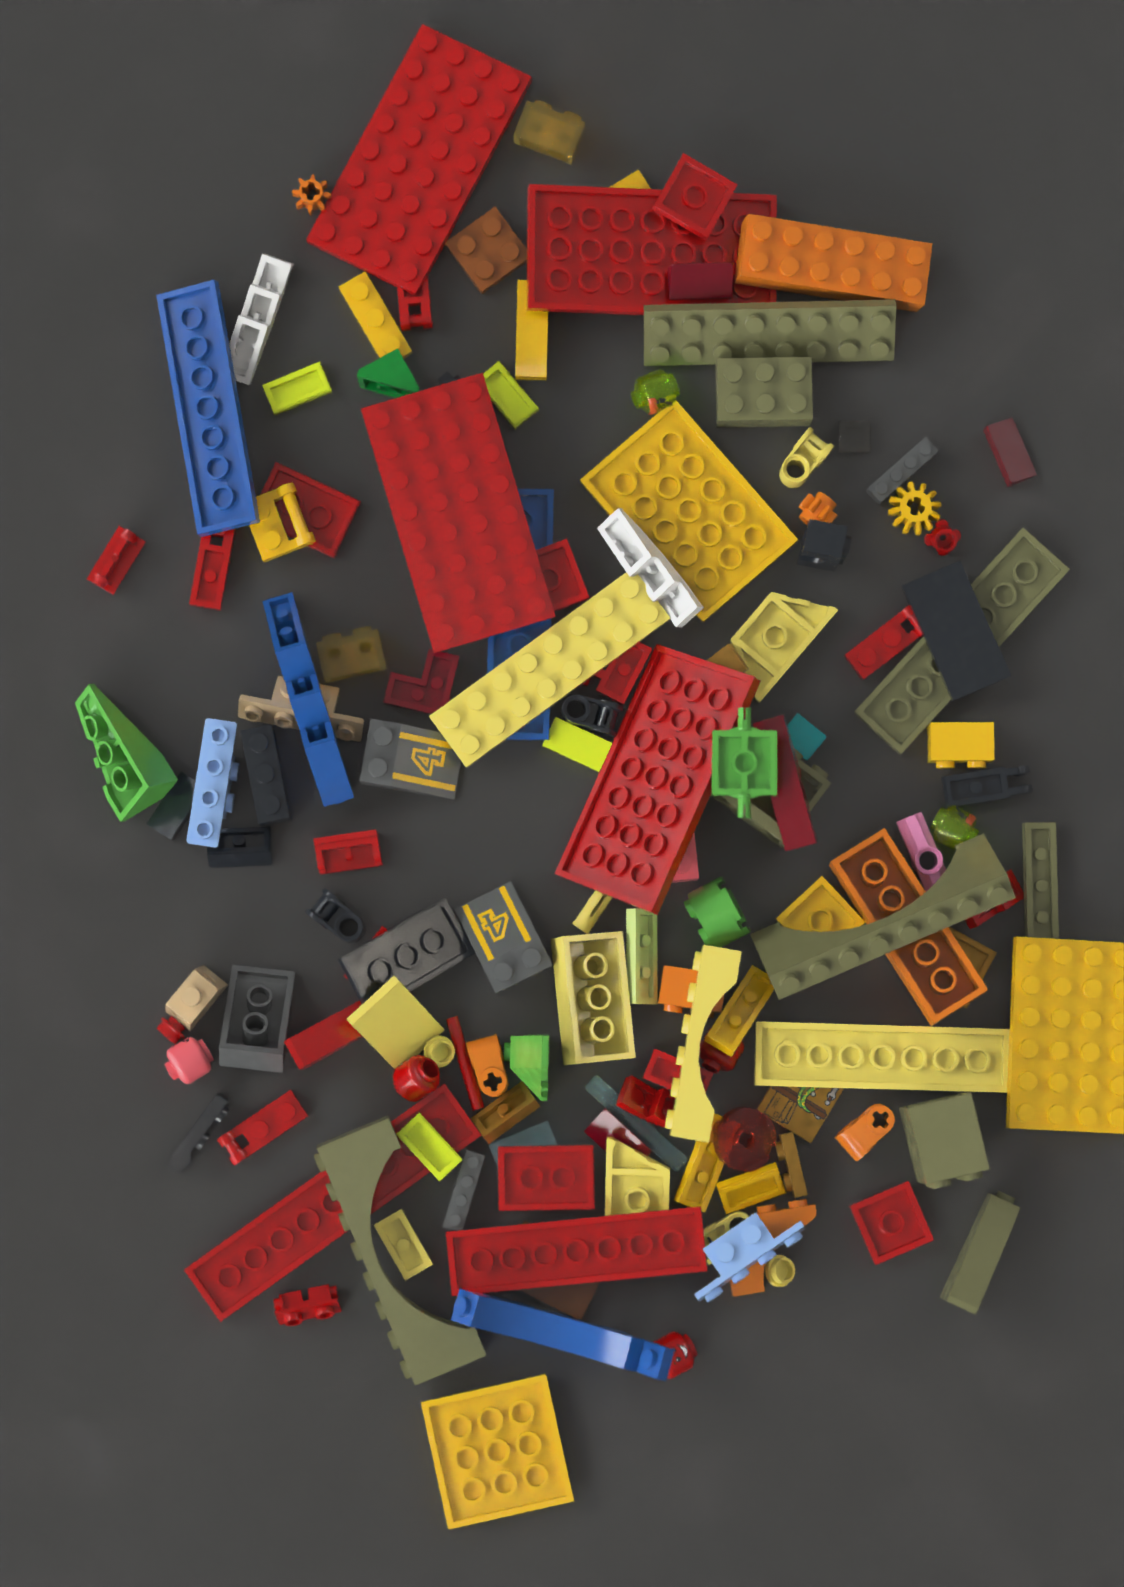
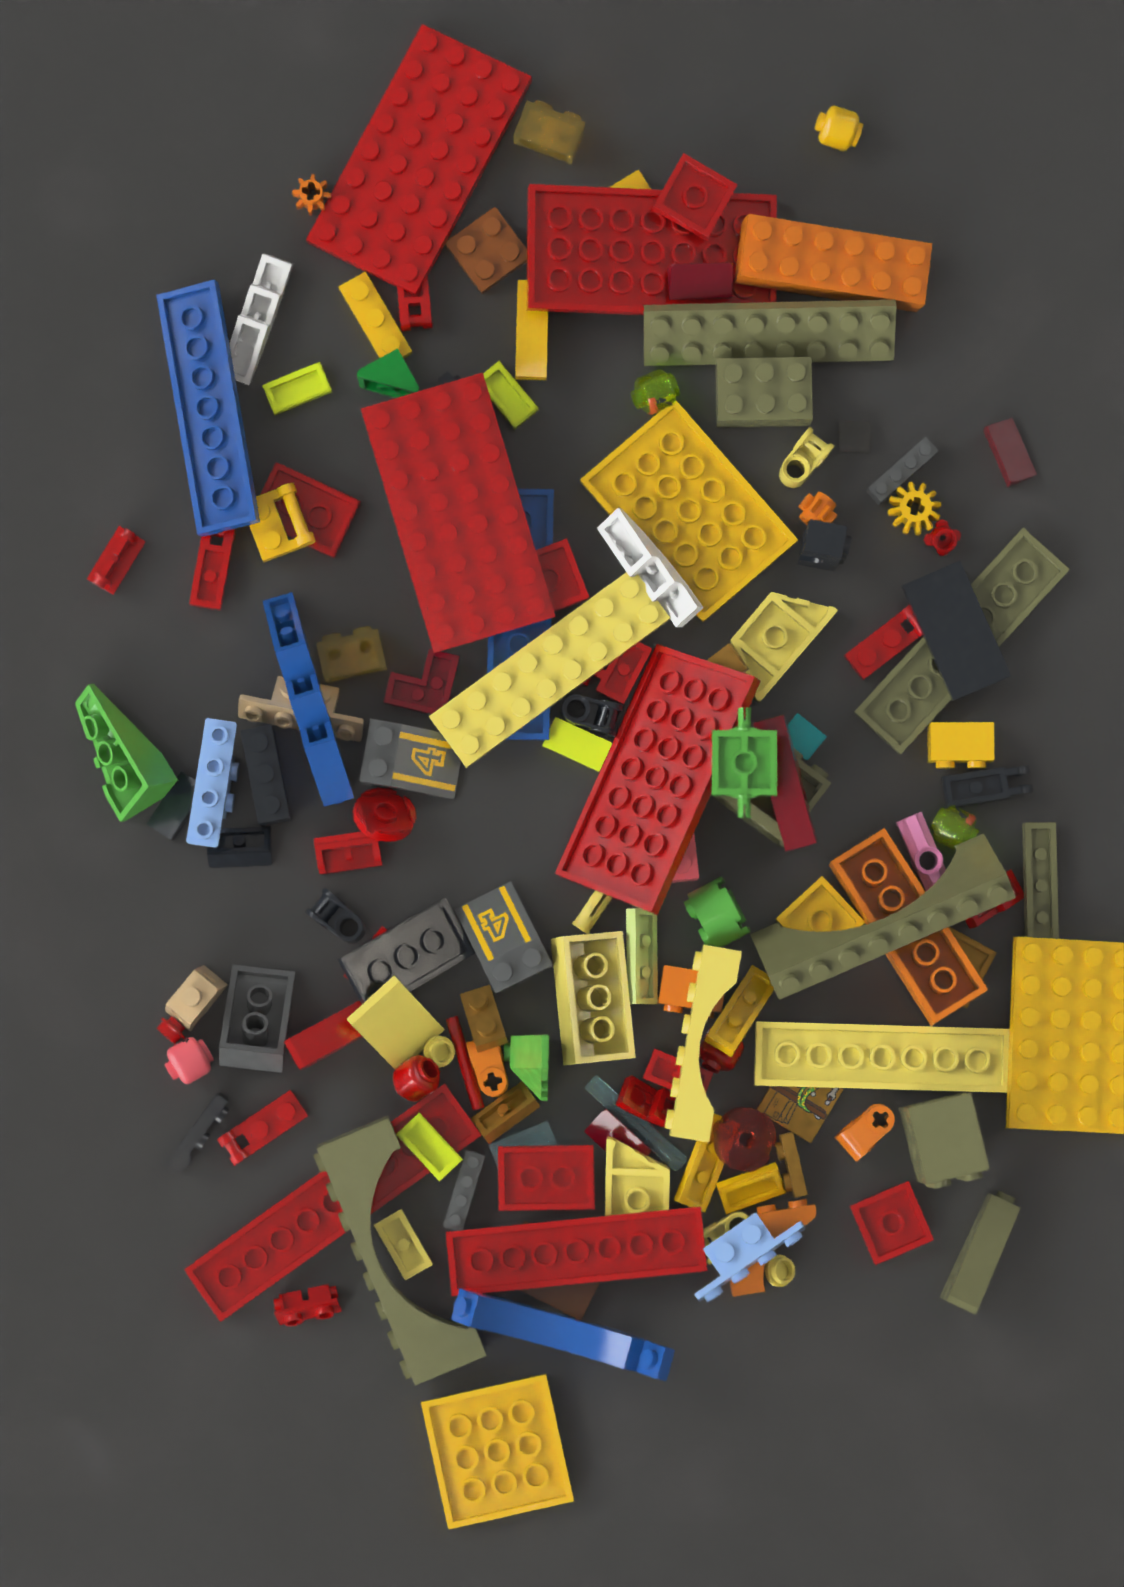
red head [653,1331,697,1379] -> none
none -> red tile [353,787,417,842]
none -> pearl gold plate [460,985,508,1052]
none -> yellow head [814,105,863,151]

